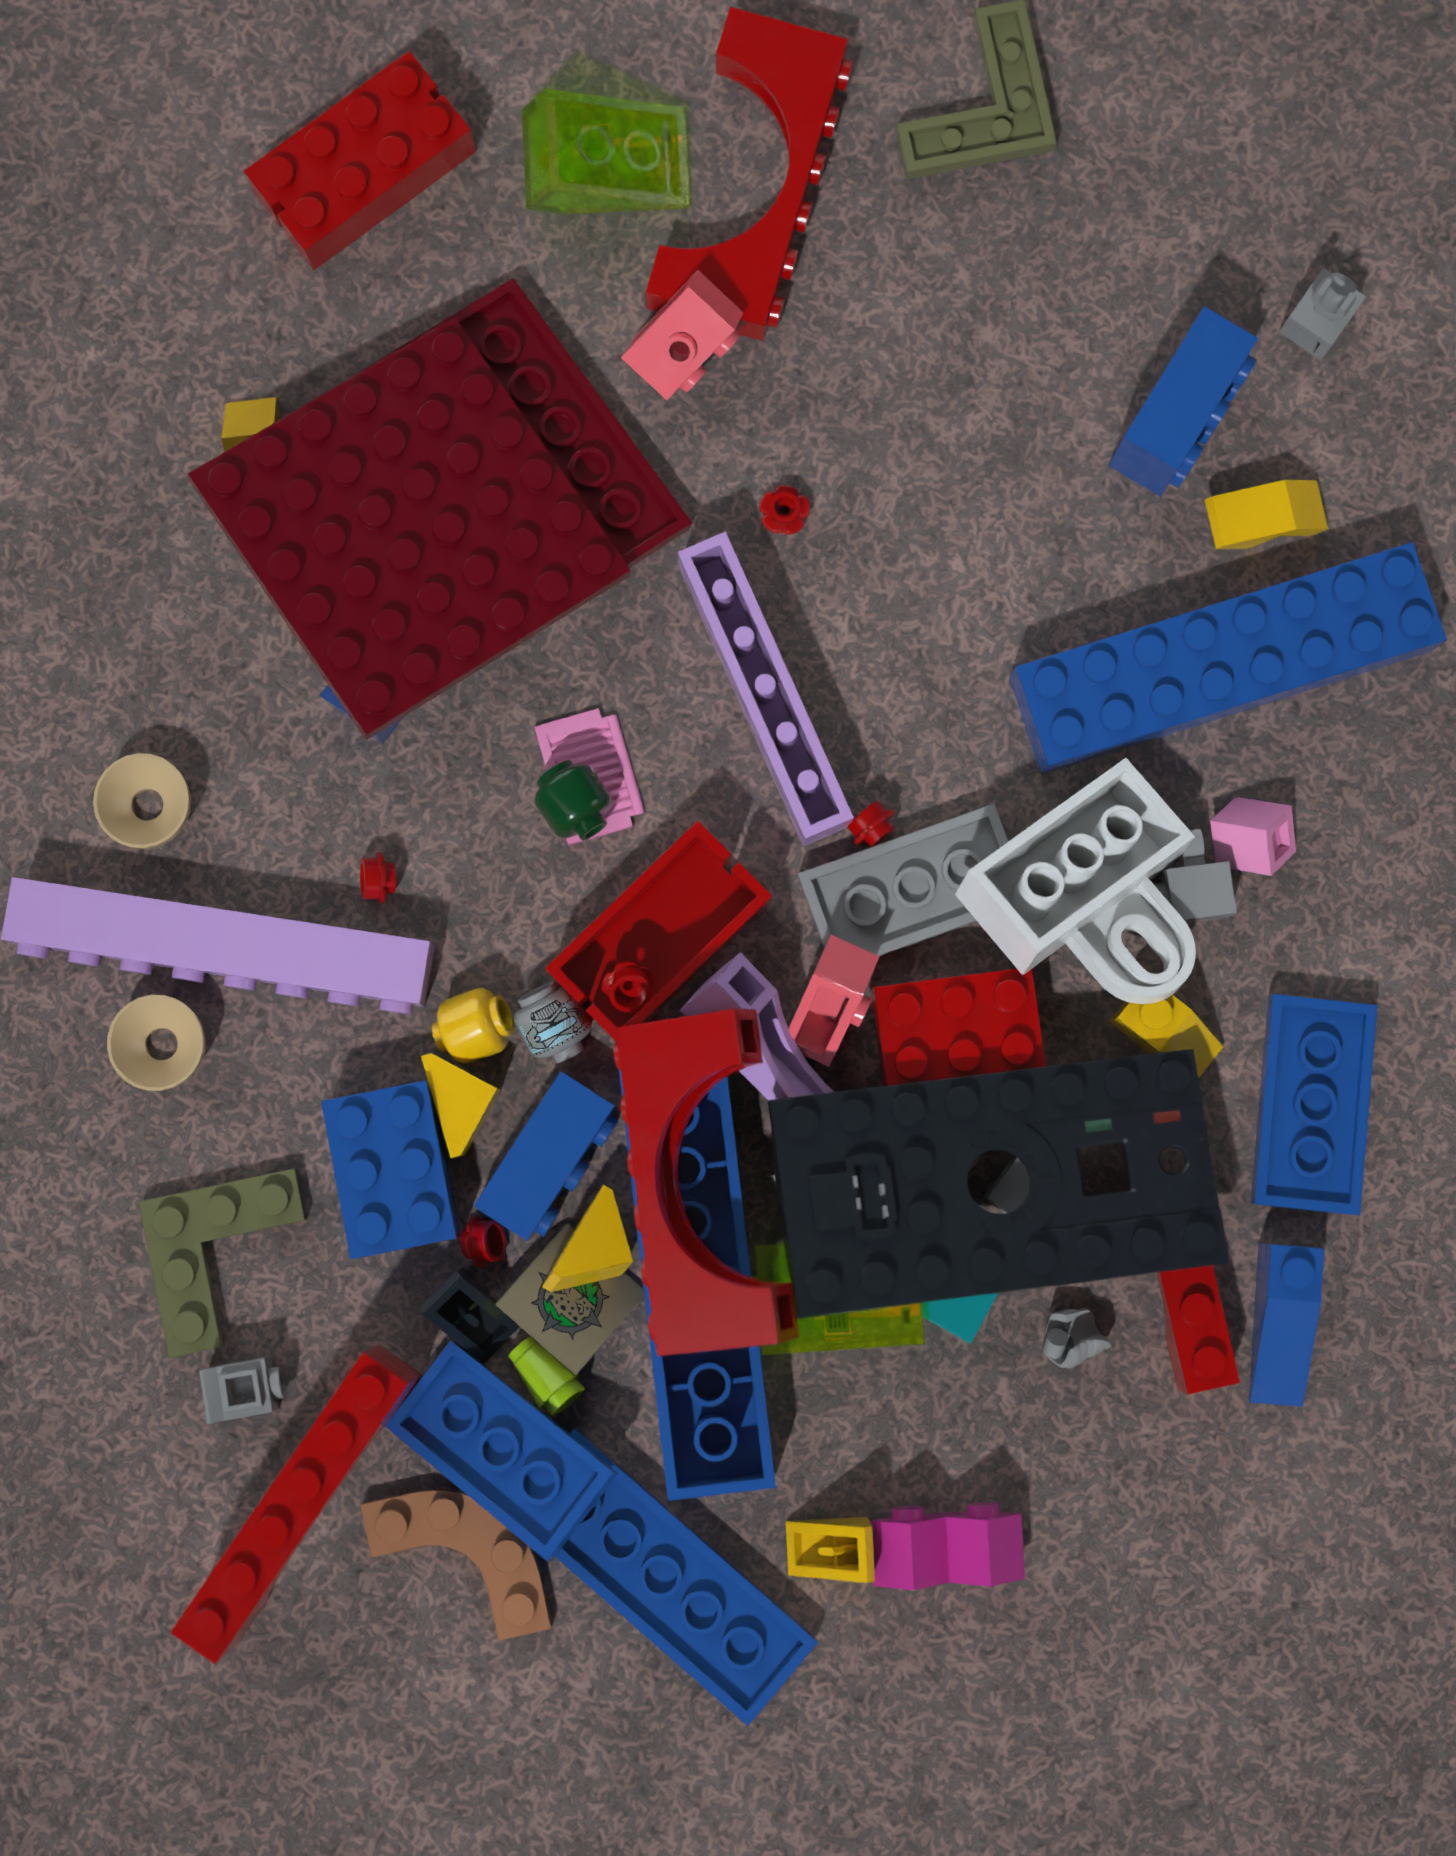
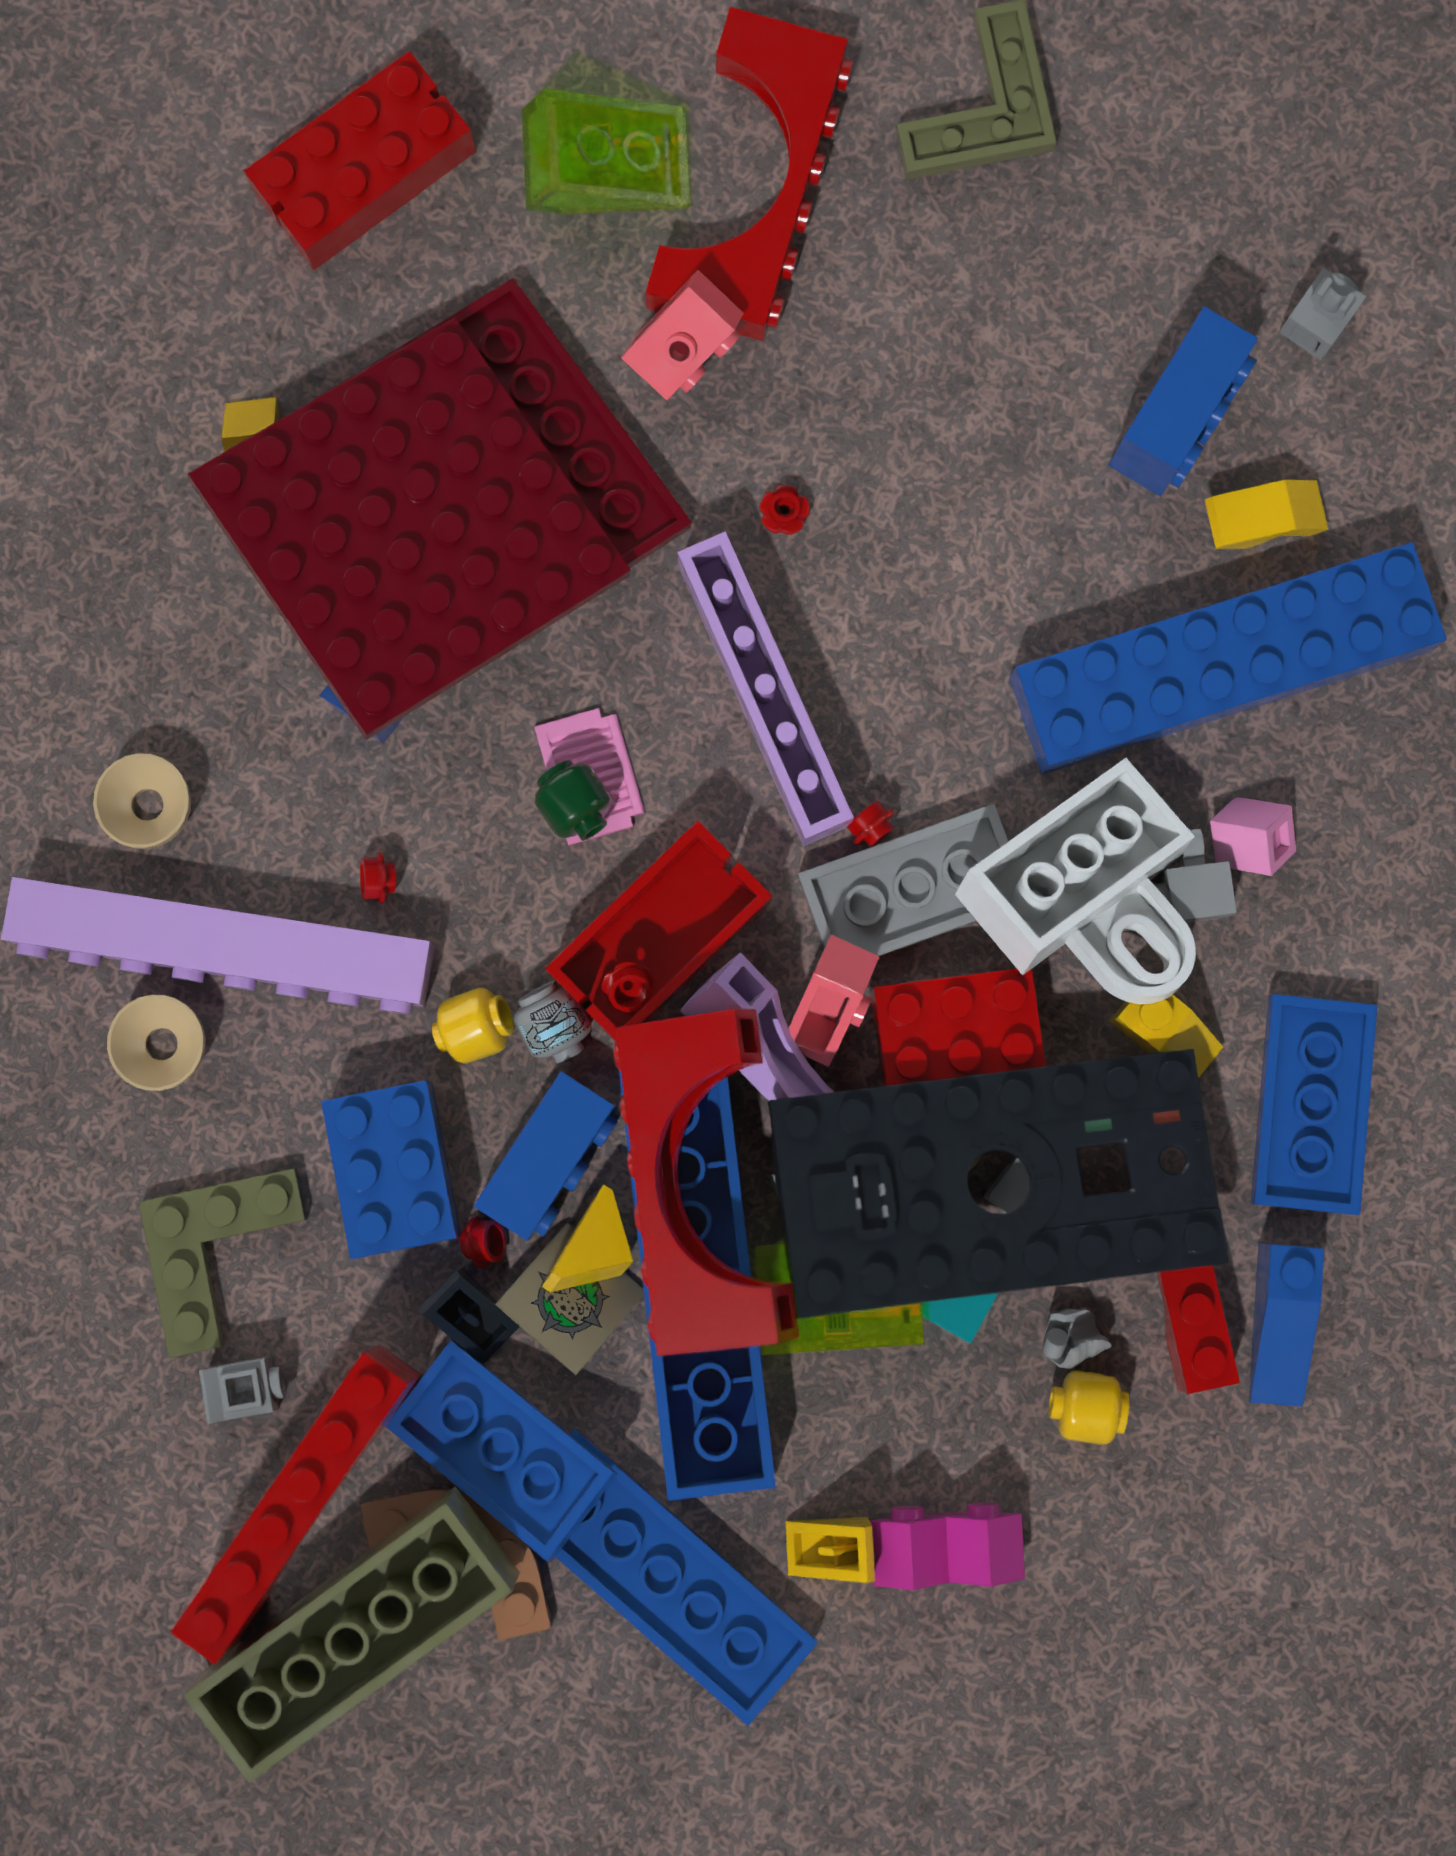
yellow slope [421,1053,501,1159] -> none
lime cone [508,1336,585,1417] -> none
none -> olive brick [183,1486,520,1783]
none -> yellow head [1048,1370,1130,1445]

